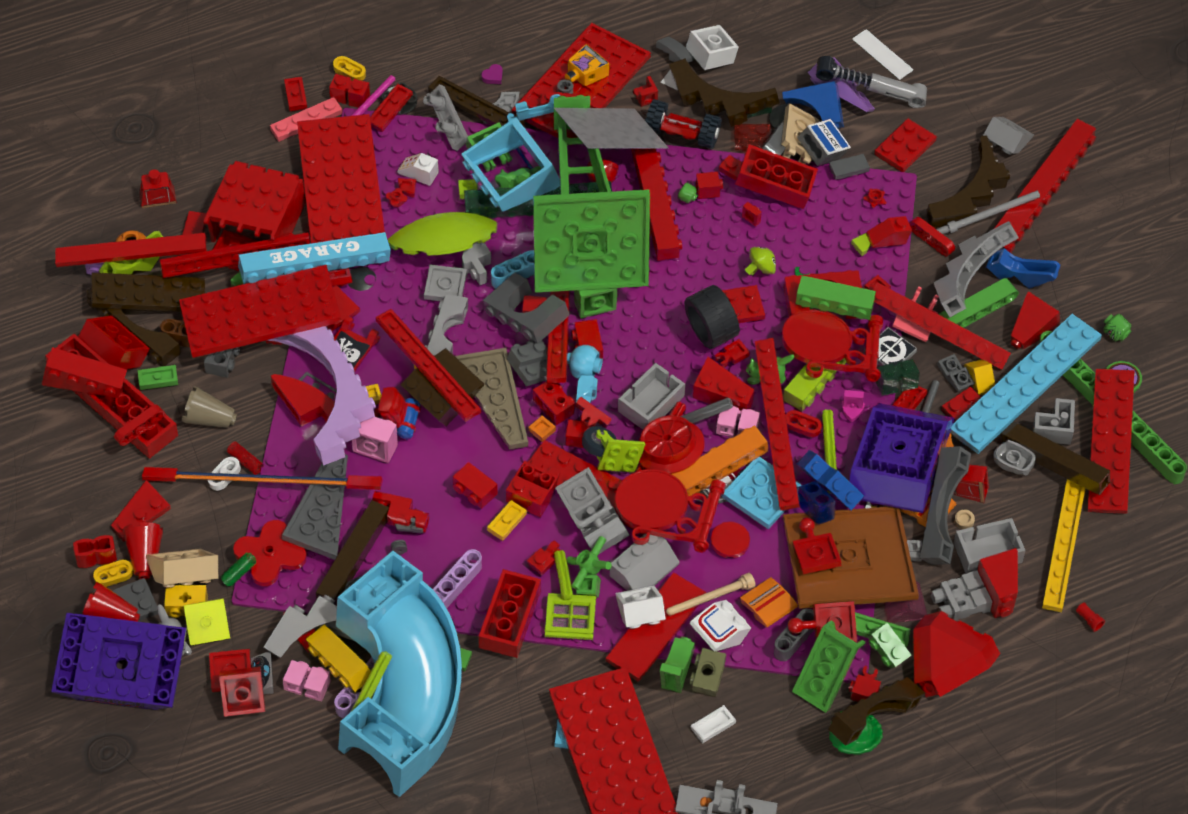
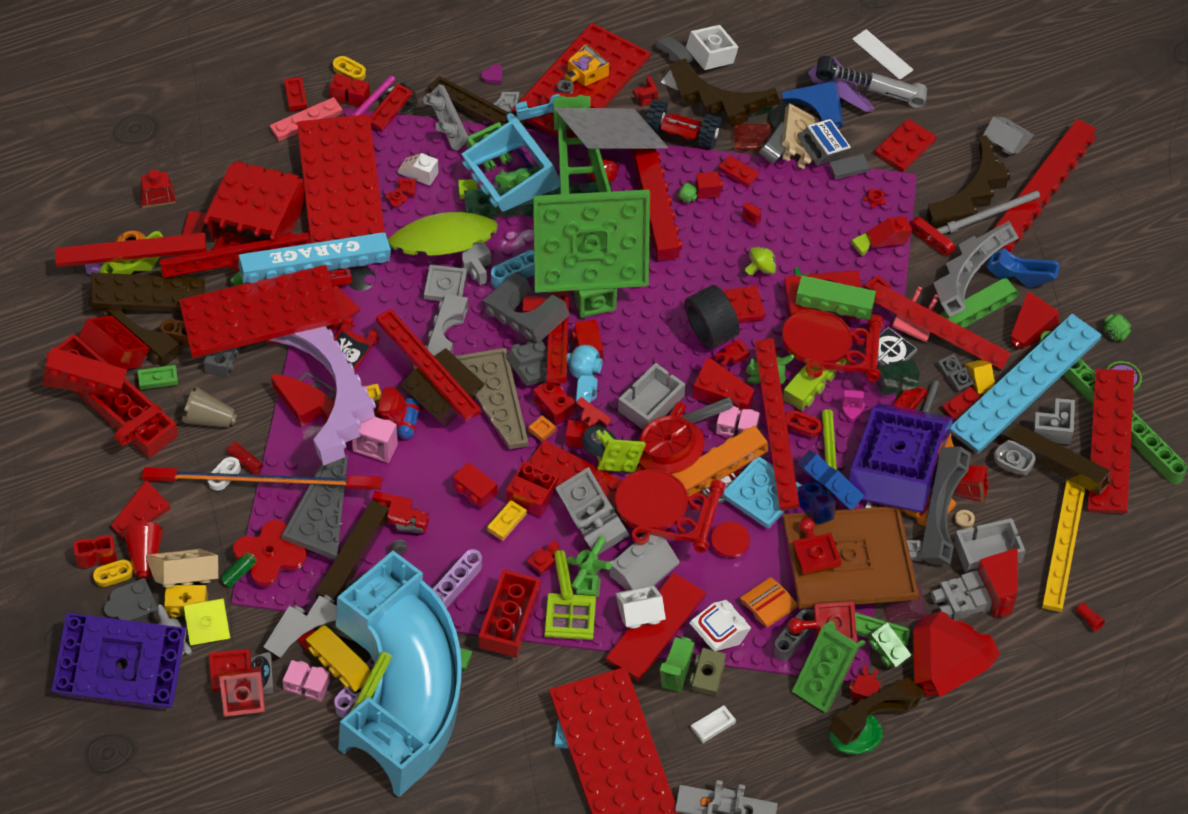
red cone [82,582,141,622] -> none
tan piece [666,573,755,615] -> none
red brick [735,144,818,209] -> none

